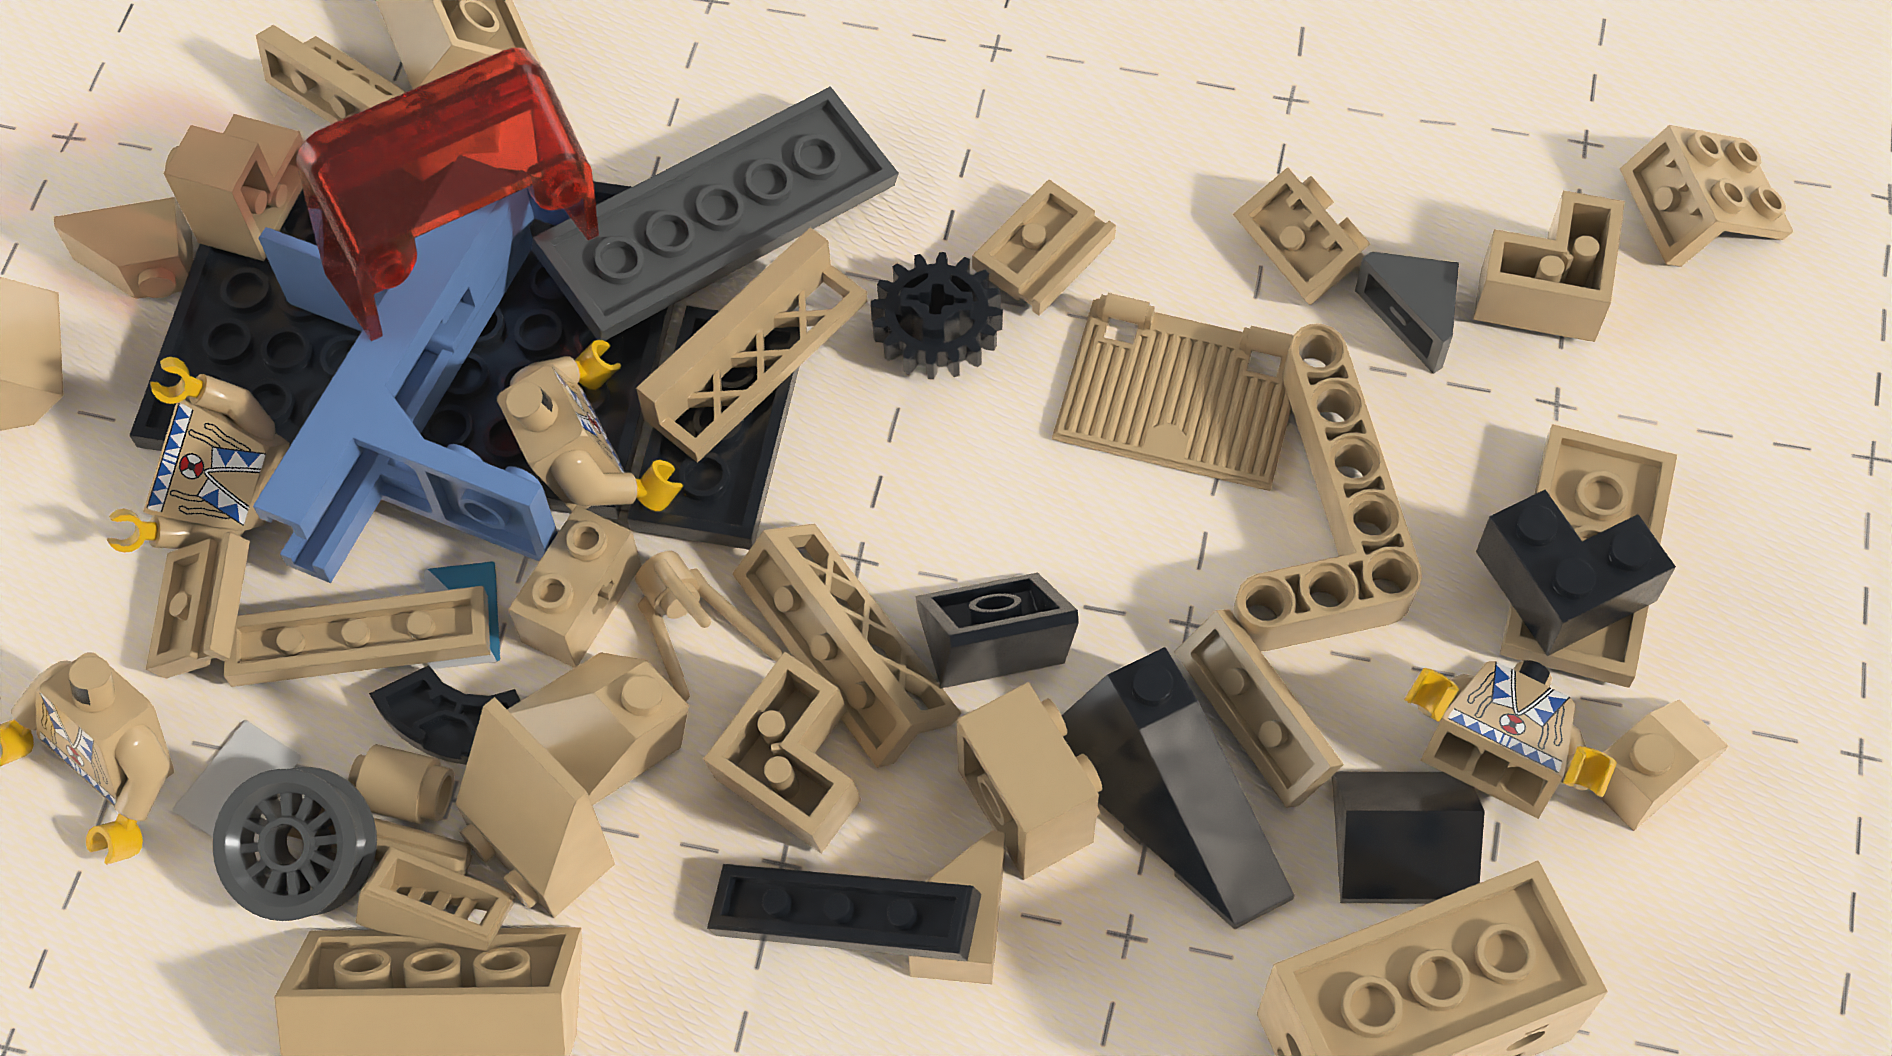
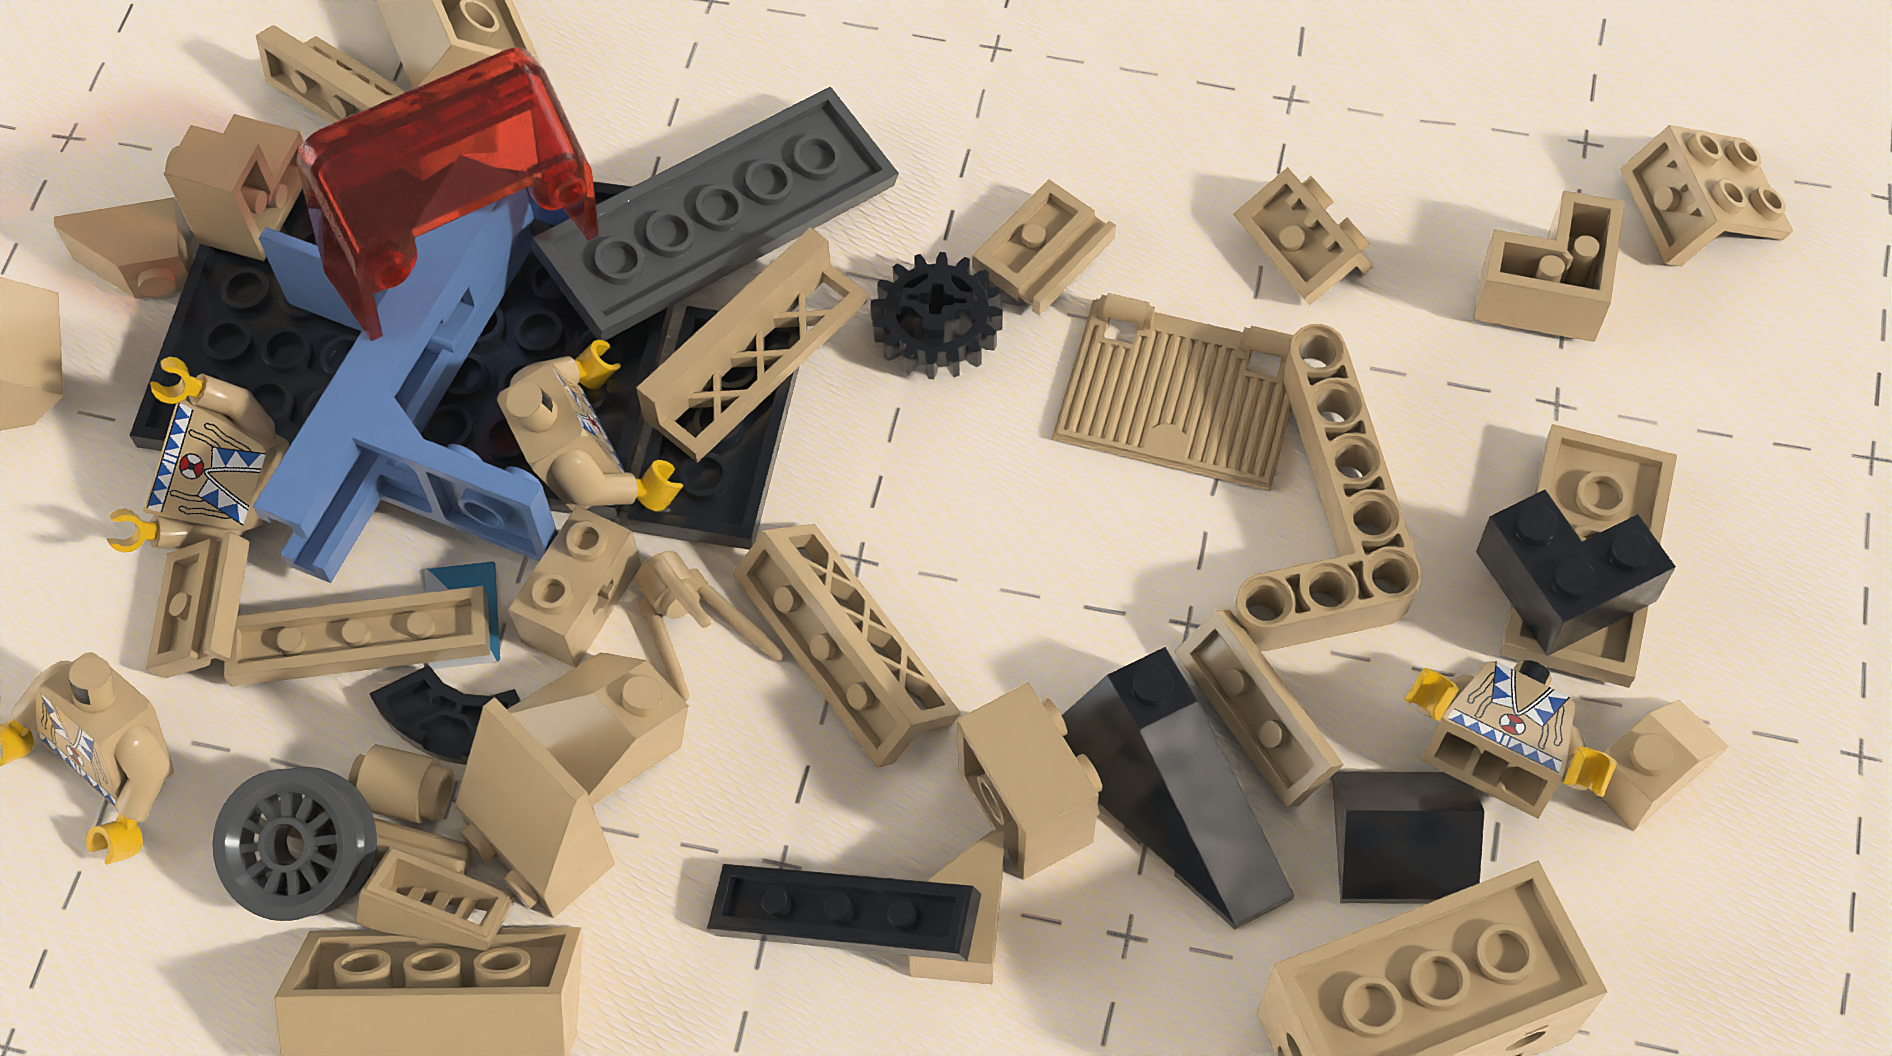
white sticker [172,721,301,838] -> none
tan brick [703,652,861,854] -> none
black slope [915,572,1079,689] -> none
dark grey slope [1355,252,1459,374] -> none

